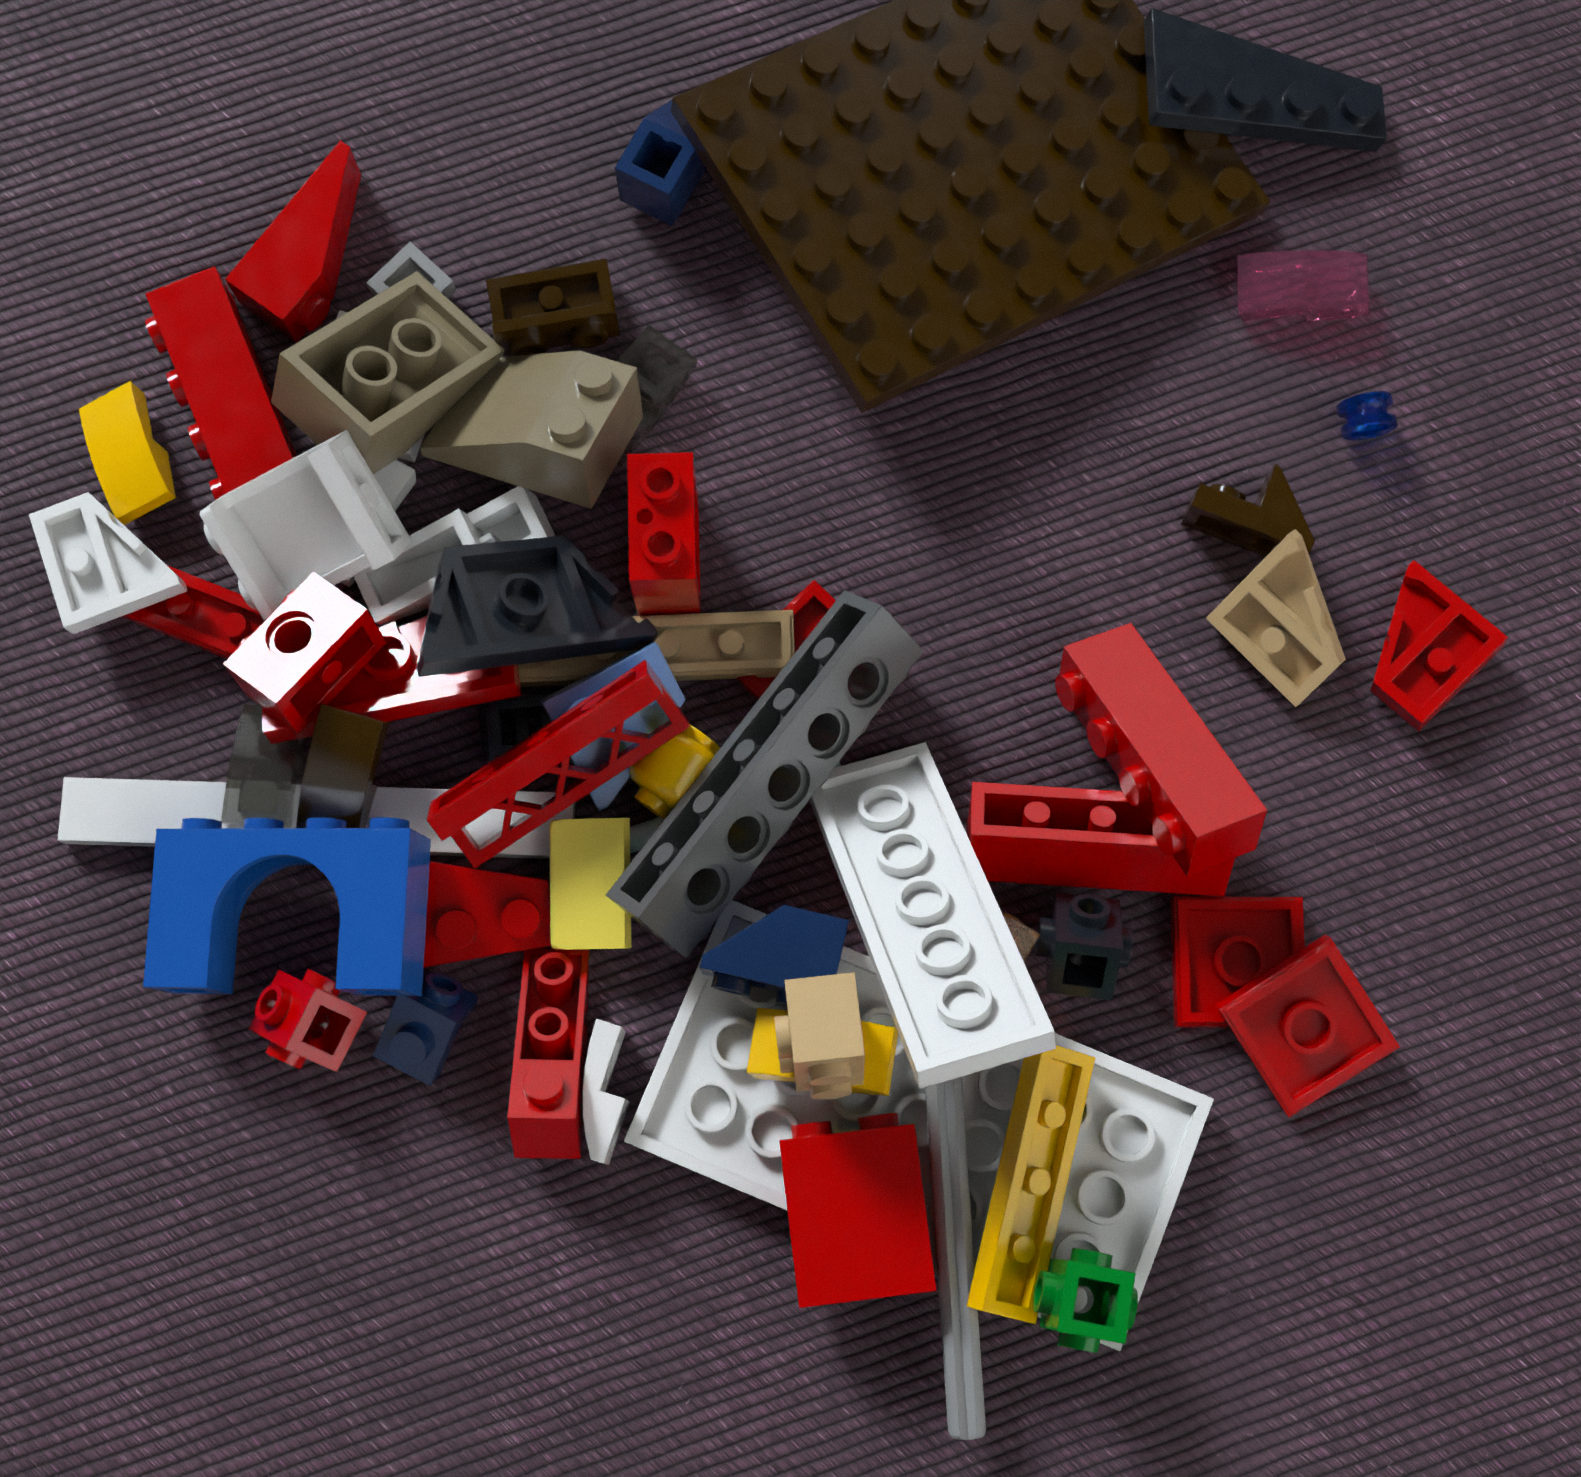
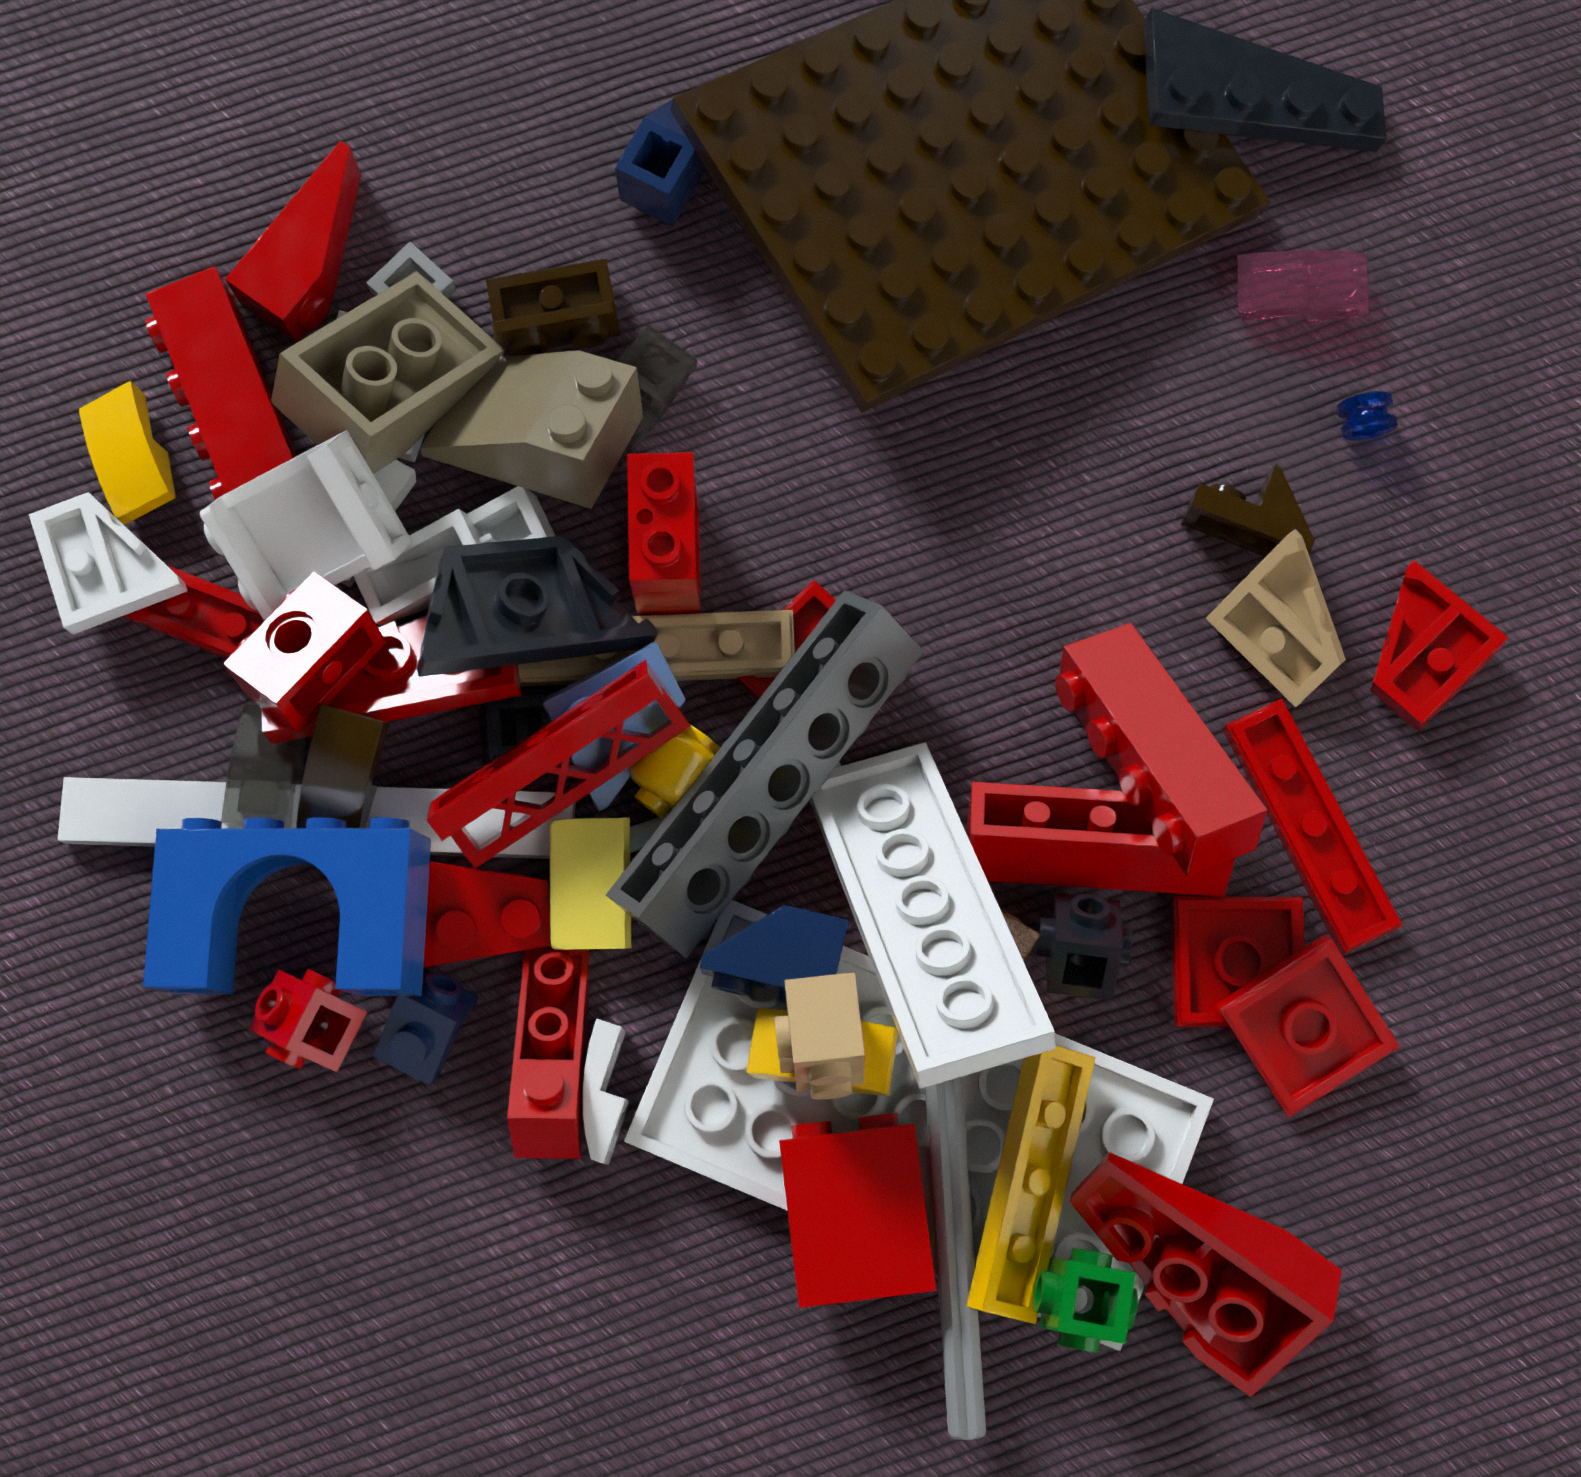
none -> red wedge [1069,1152,1342,1397]
none -> red tile [1222,698,1403,955]

